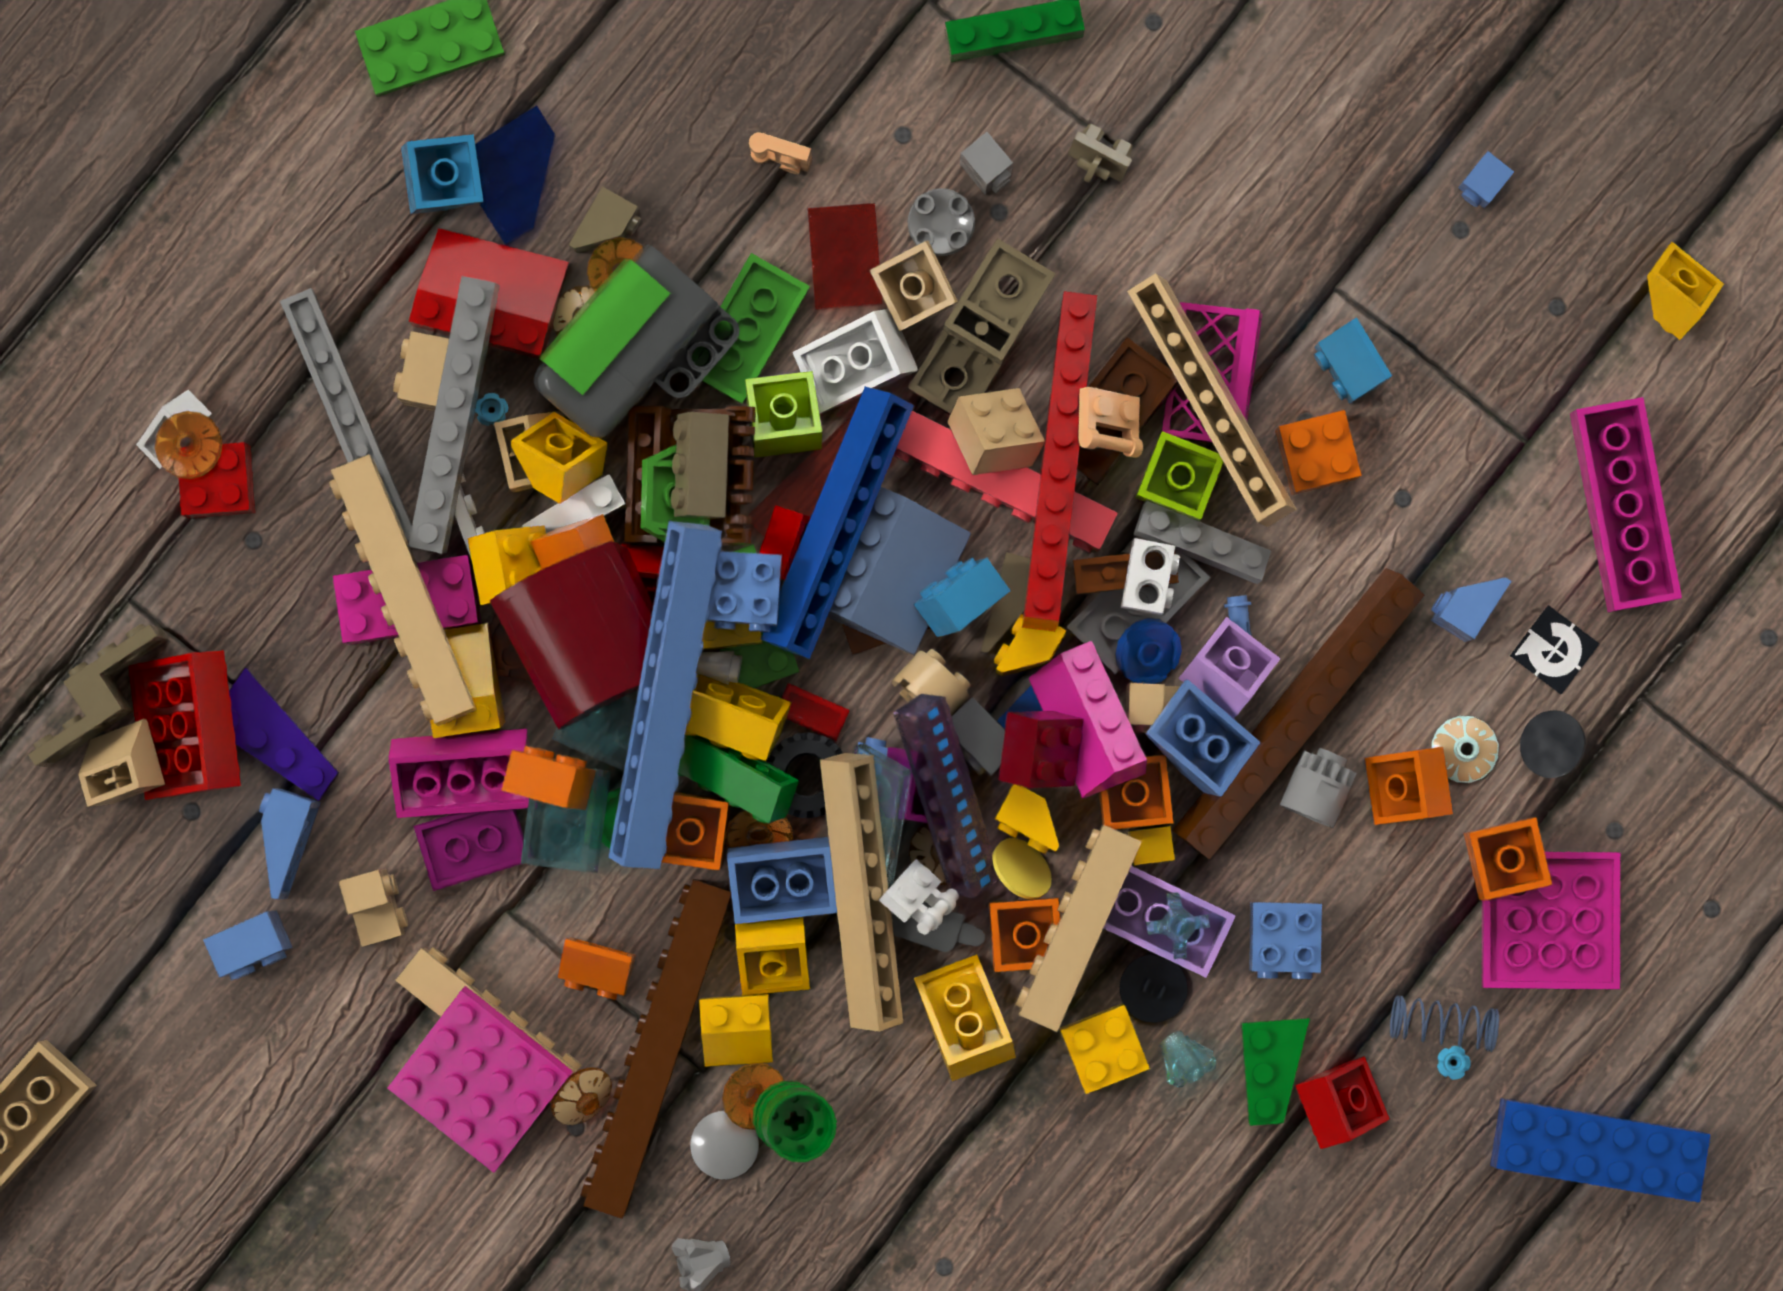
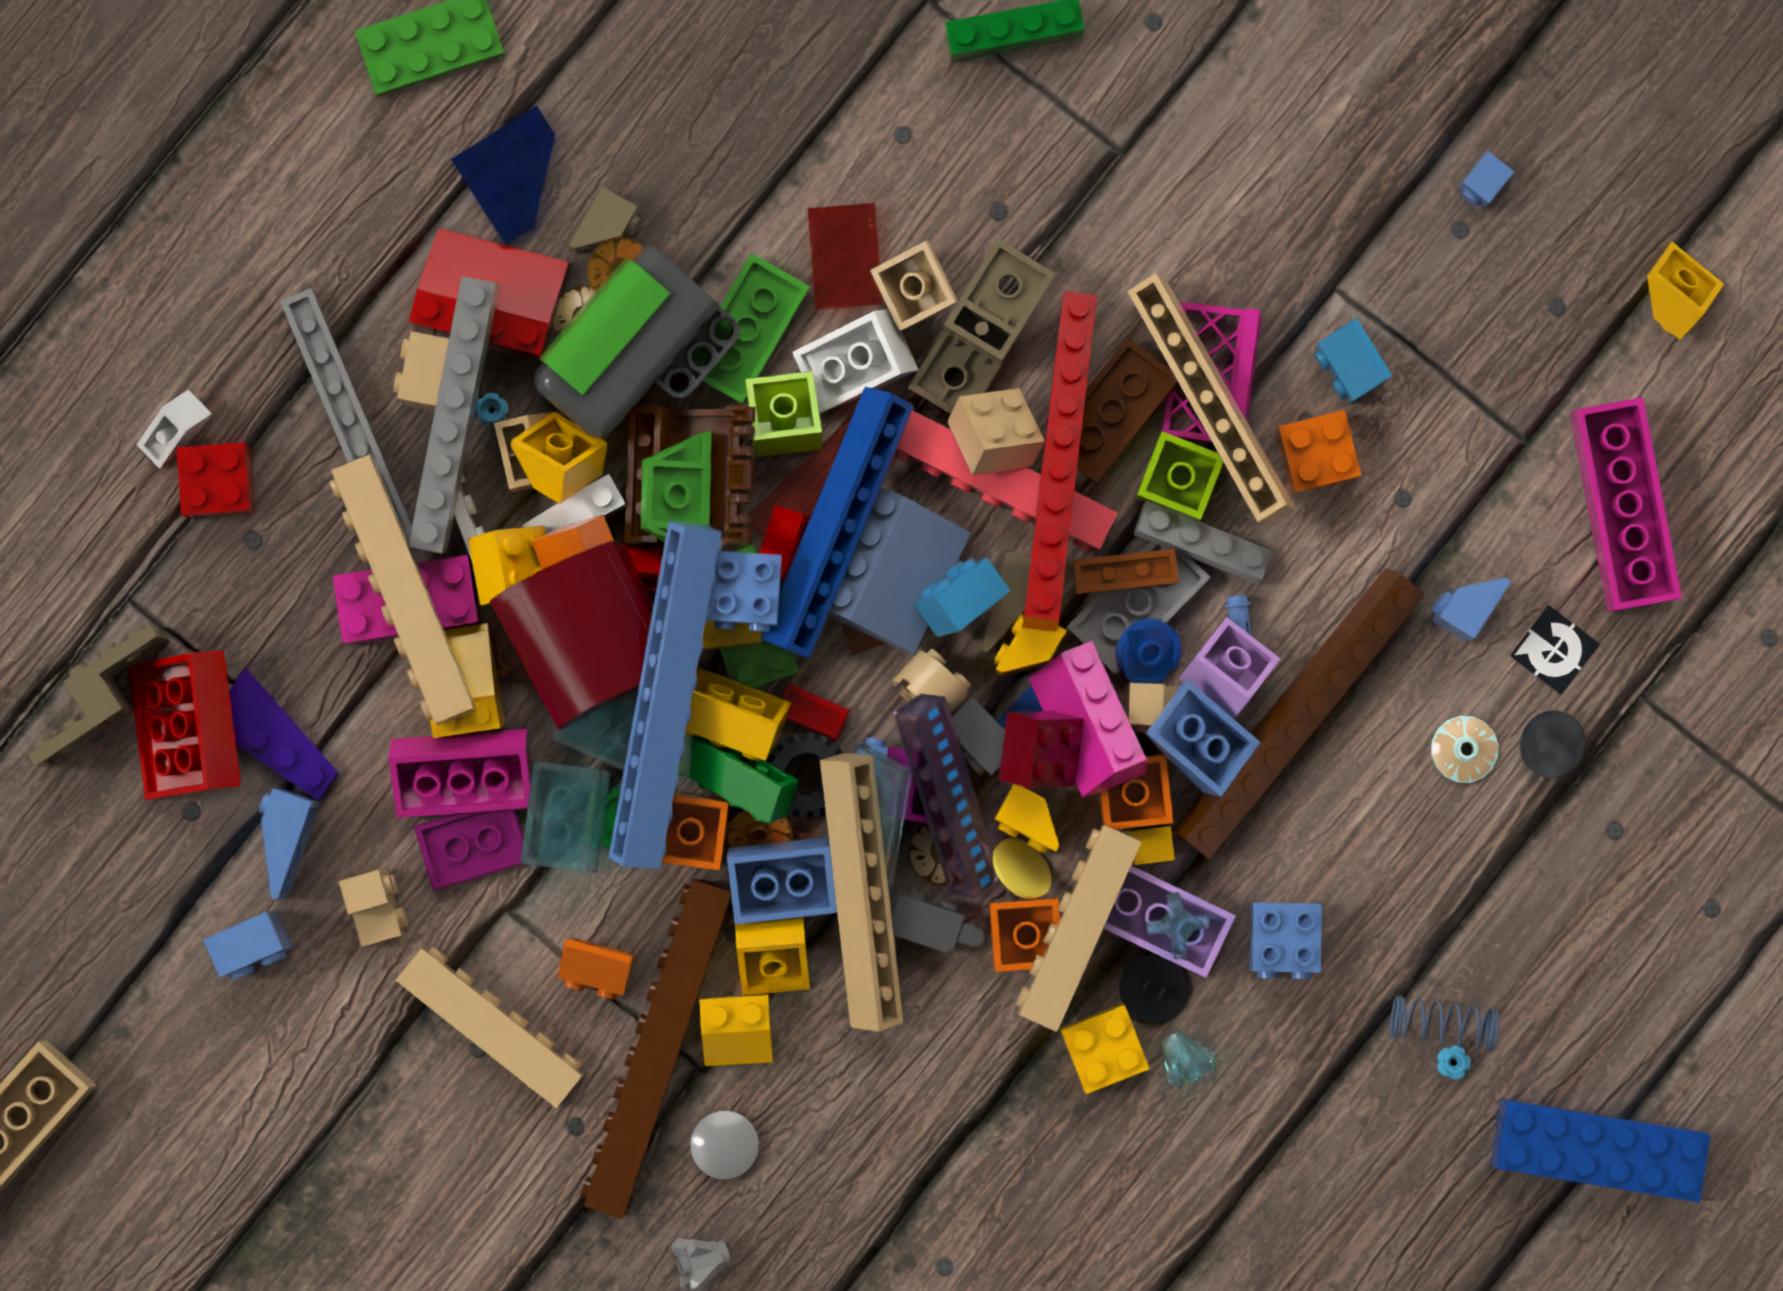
tan slope [78,719,165,807] -> none
clear orange dish [155,411,222,479] -> none
dark pink plate [387,986,573,1173] -> none
dark azure slope [401,134,483,214] -> none
orange brick [502,746,596,810] -> none
dish [551,1067,612,1125] -> none
dark tan brick [671,412,729,519] -> none
white cone [696,651,742,685] -> none
clear orange dish [722,1063,785,1130] -> none
light nougat plate [749,132,812,174] -> none
green wheel [752,1081,837,1162] -> none
white plate [879,859,959,934] -> none
light grey dish [908,188,975,256] -> none
yellow slope [914,954,1016,1082] -> none
light grey brick [959,132,1013,195] -> none
dark tan hips [1067,124,1133,183] -> none
light nougat plate [1079,387,1143,458] -> none
white brick [1121,538,1180,615] -> none
green wing [1241,1018,1310,1126] -> none
light grey gear [1280,748,1357,828] -> none
red slope [1295,1056,1390,1149] -> none
orange slope [1365,747,1453,825] -> none
orange brick [1463,818,1552,900] -> none
dark pink plate [1482,852,1620,989] -> none

